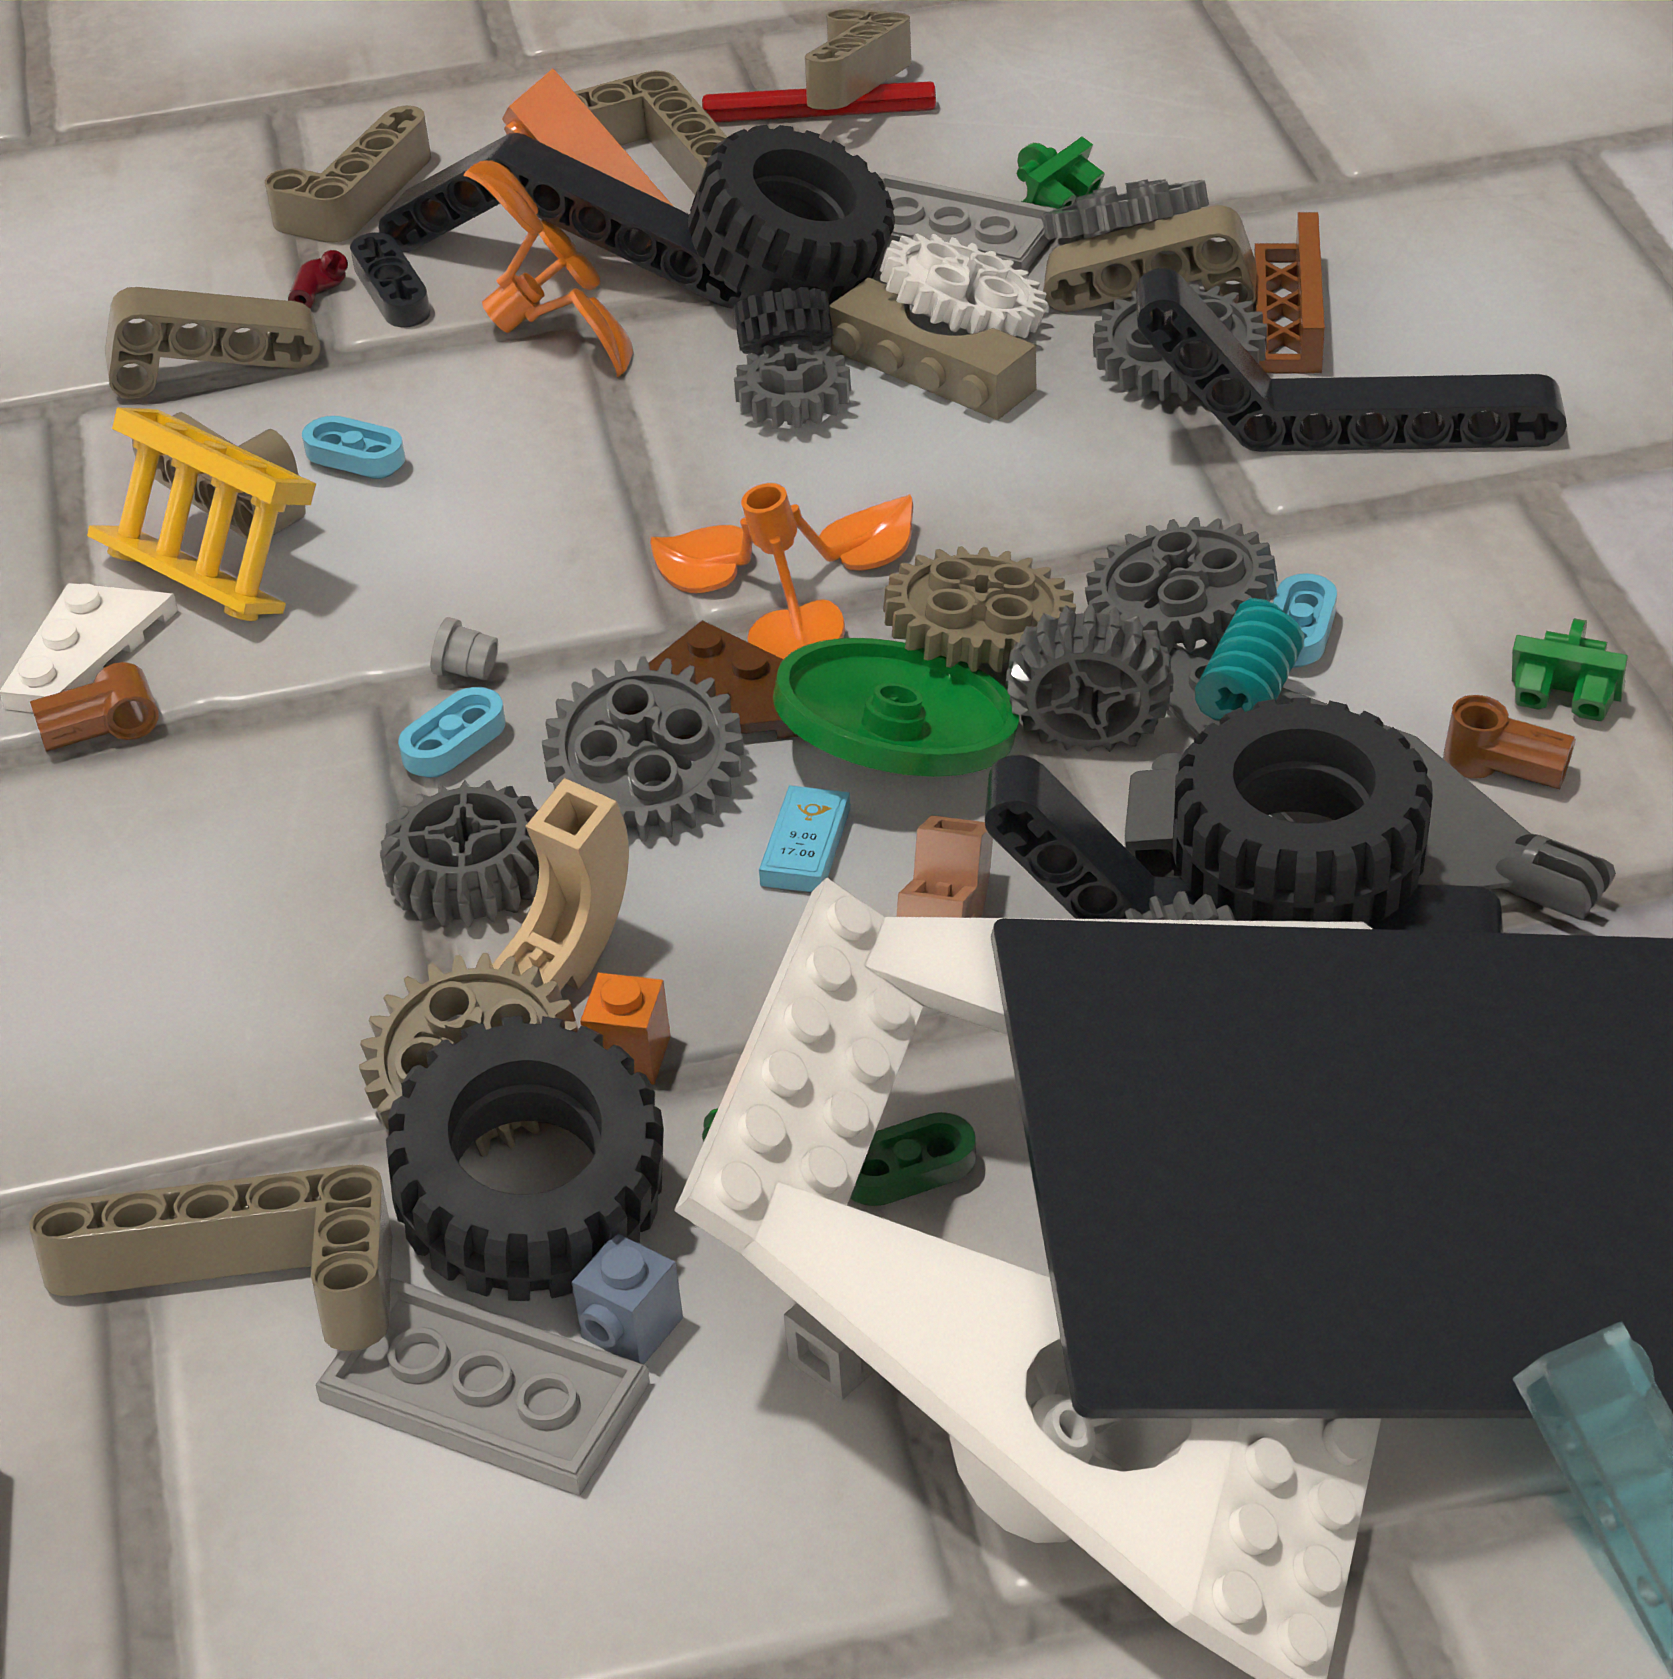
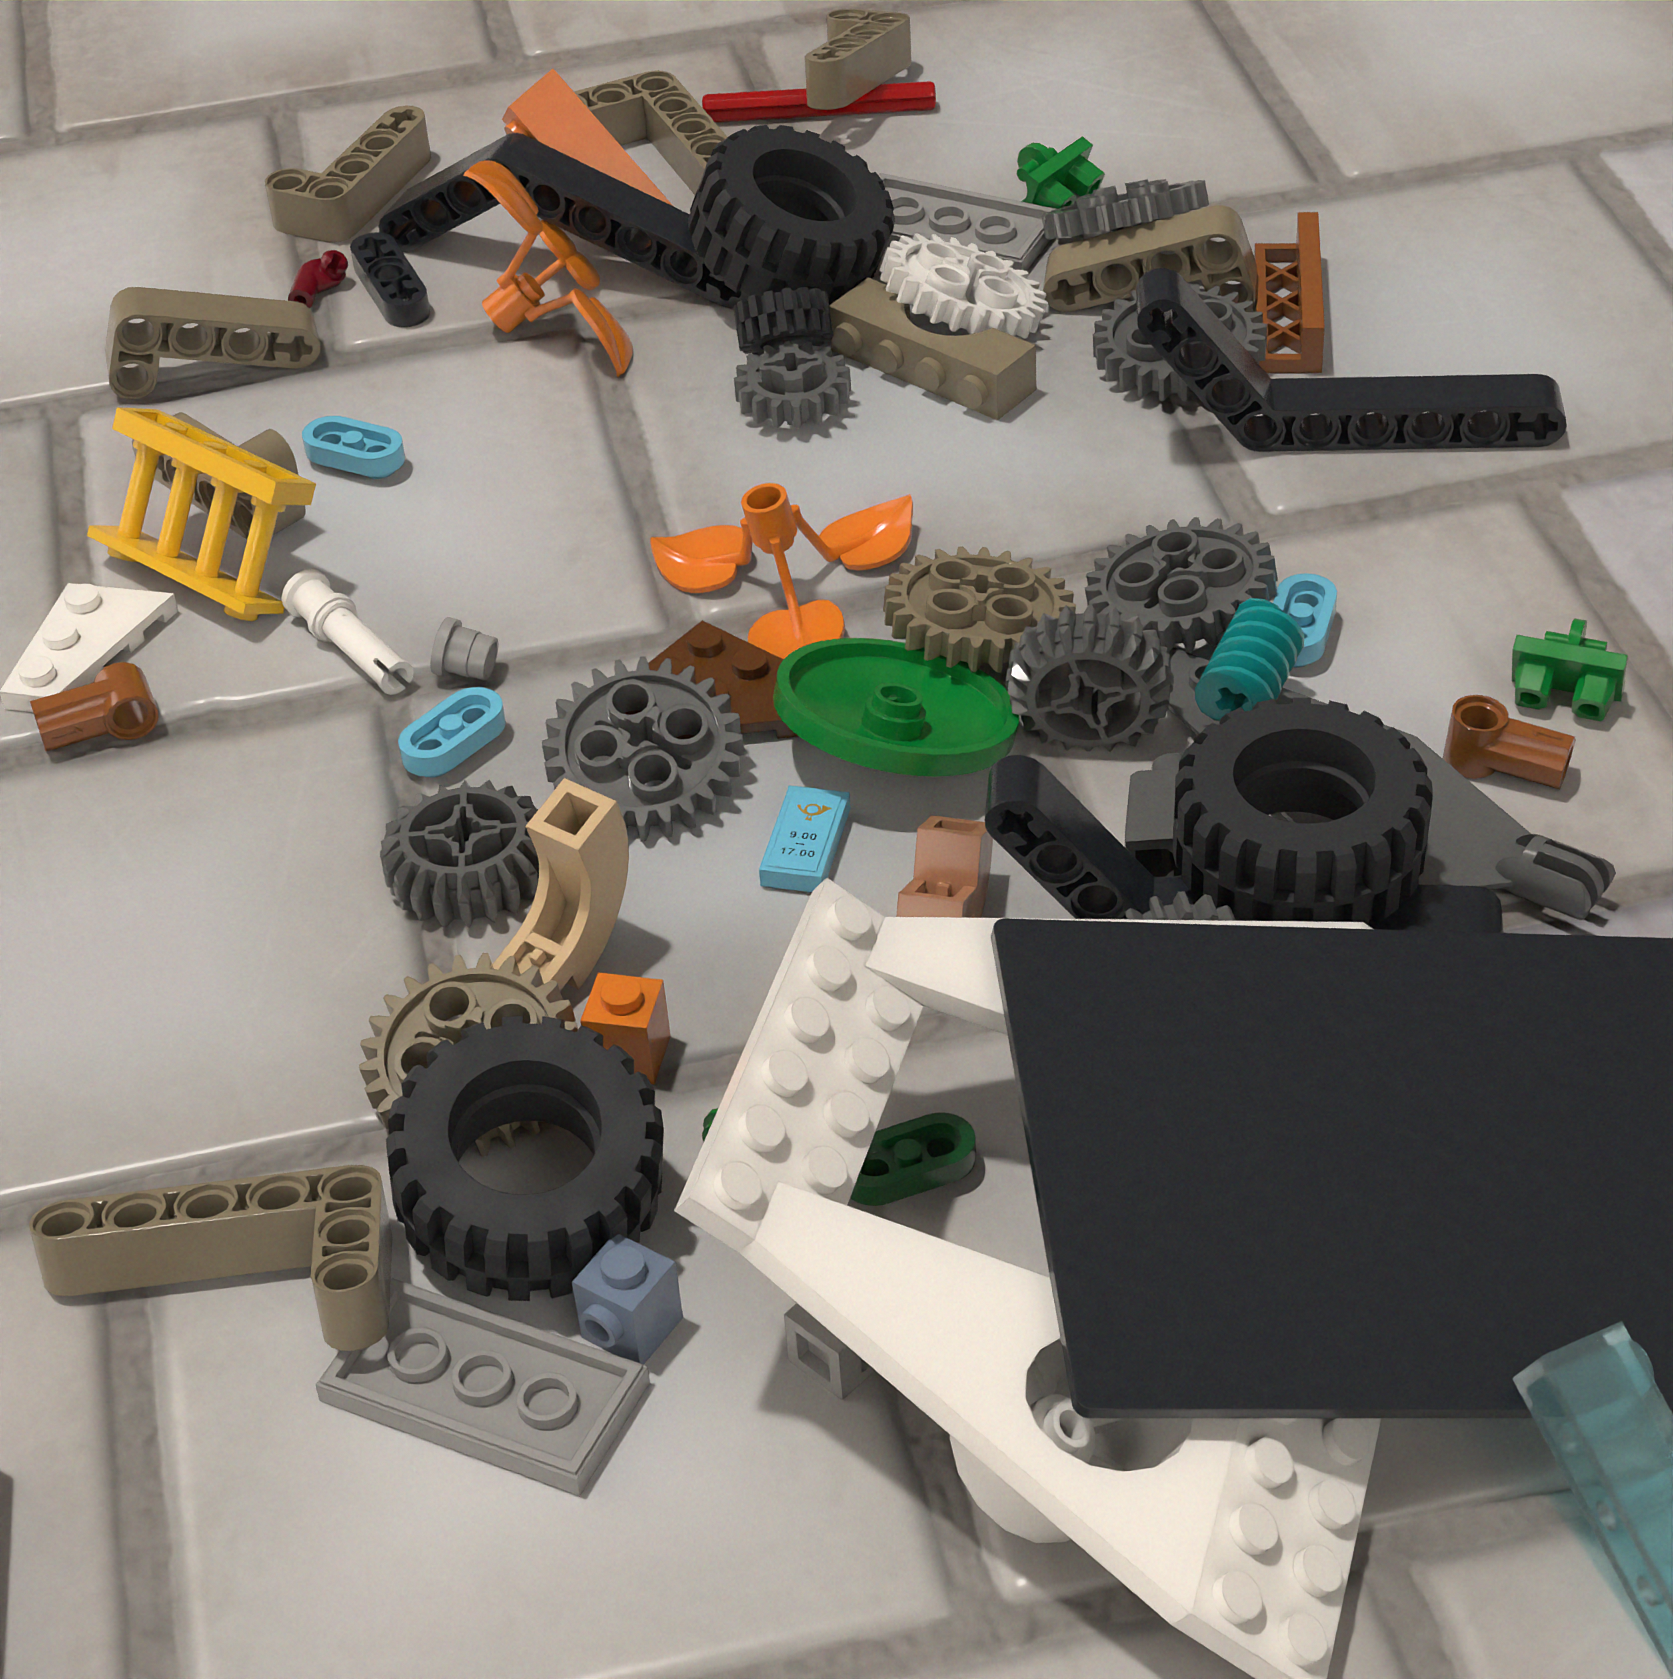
none -> white pin [281,569,414,695]

